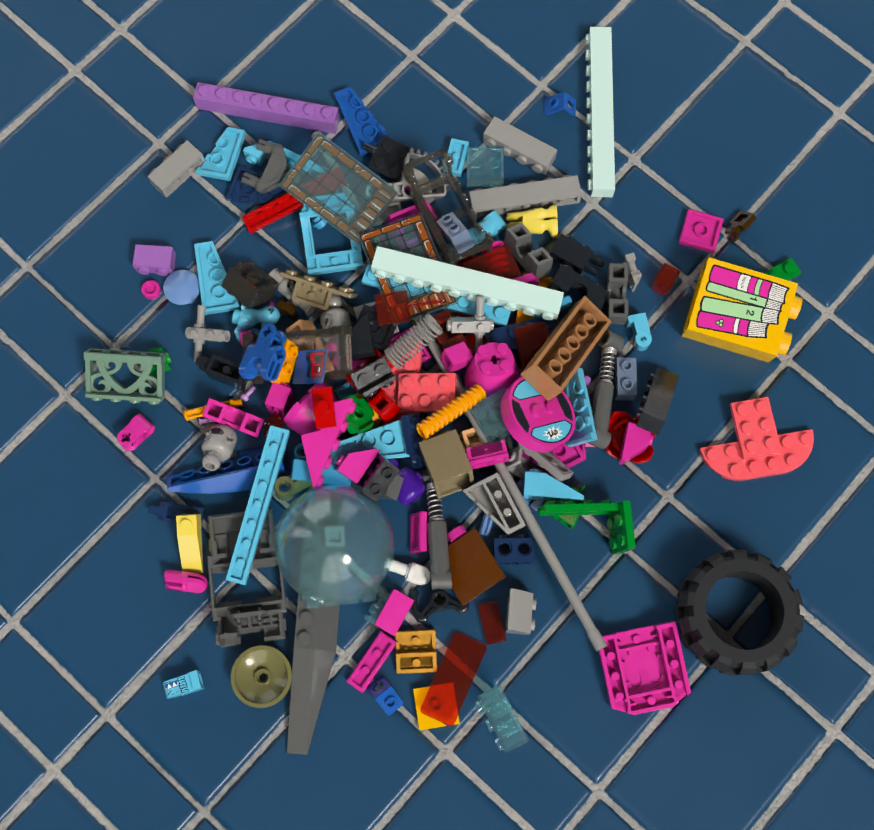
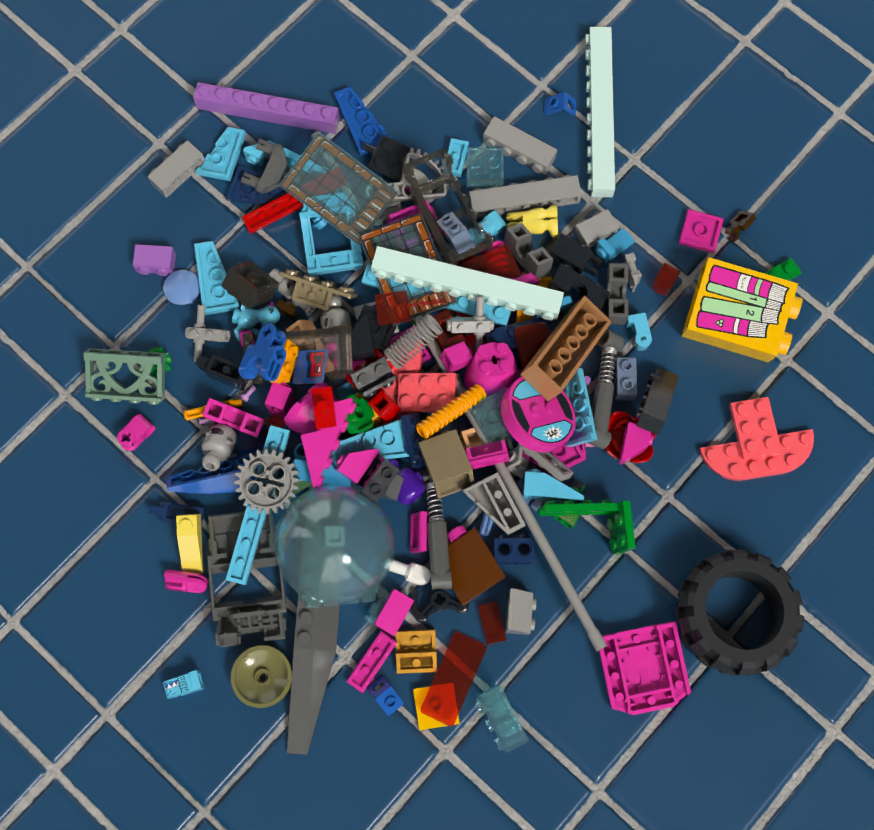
dark pink tile [141,280,161,300] -> none
none -> light grey gear [234,449,300,515]
none -> light grey brick [574,209,619,248]
none -> dark azure bracket [595,228,635,263]

